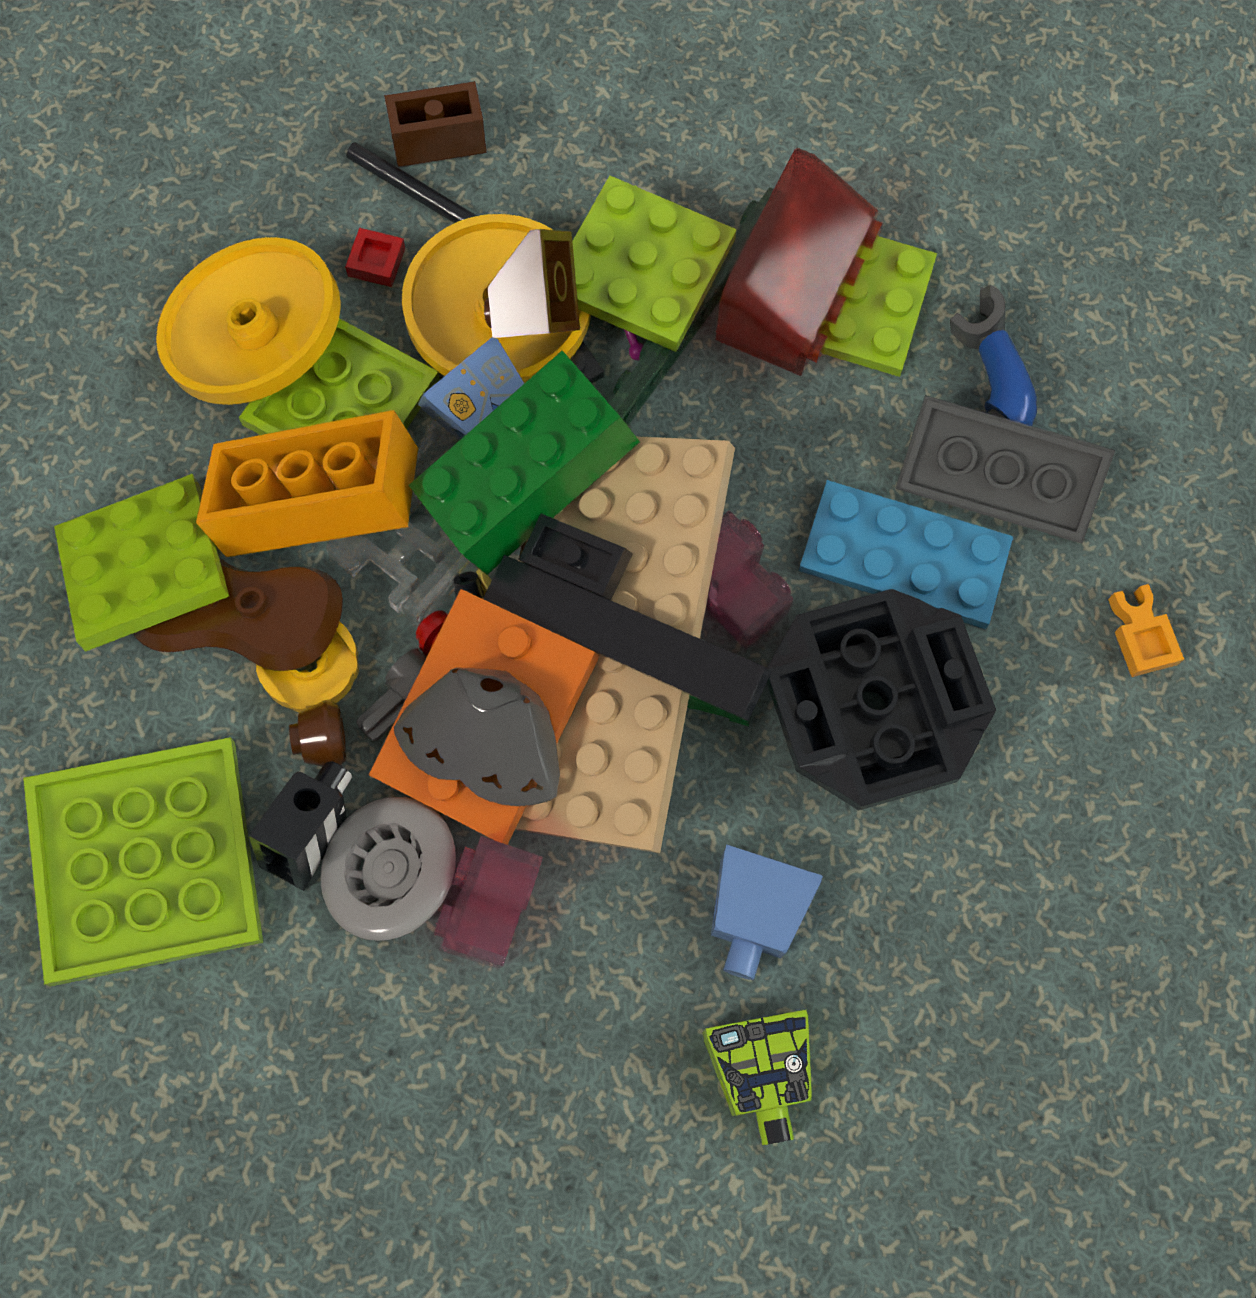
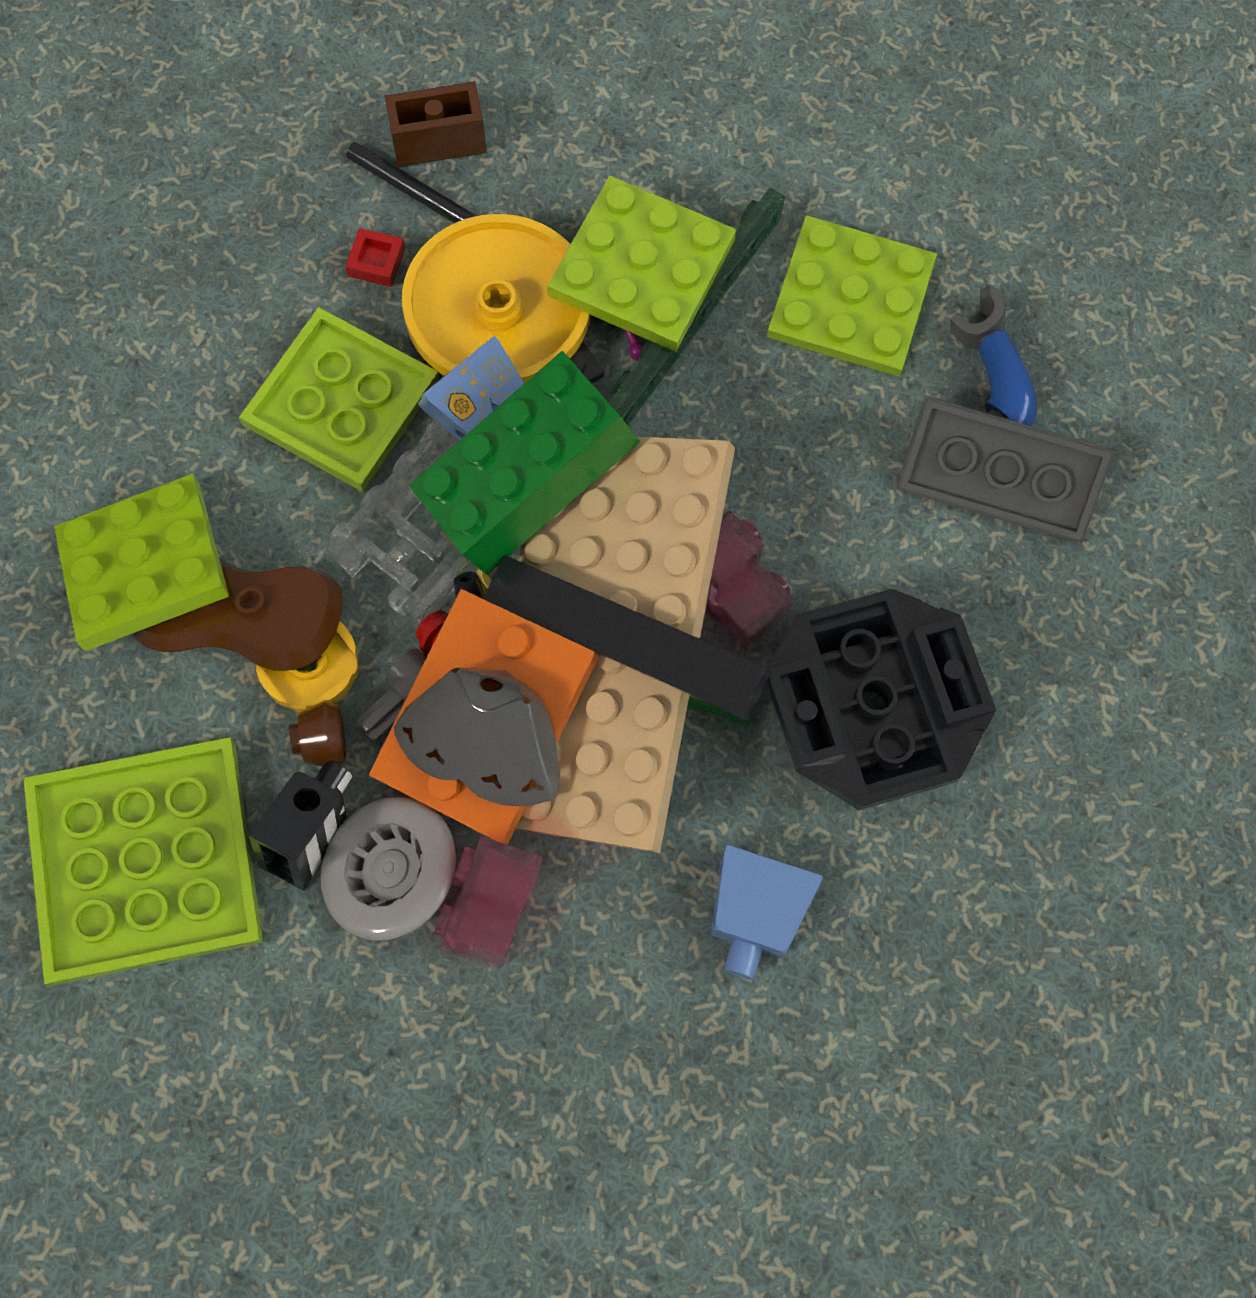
yellow dish [156,237,341,405] -> none
light orange brick [196,410,418,557] -> none
slope [484,229,580,338] -> none
black plate [519,514,633,600] -> none
torso [702,1010,812,1145] -> none
clear red windscreen [715,147,883,377] -> none
dark azure plate [798,480,1013,629] -> none
light orange plate [1108,584,1184,677] -> none

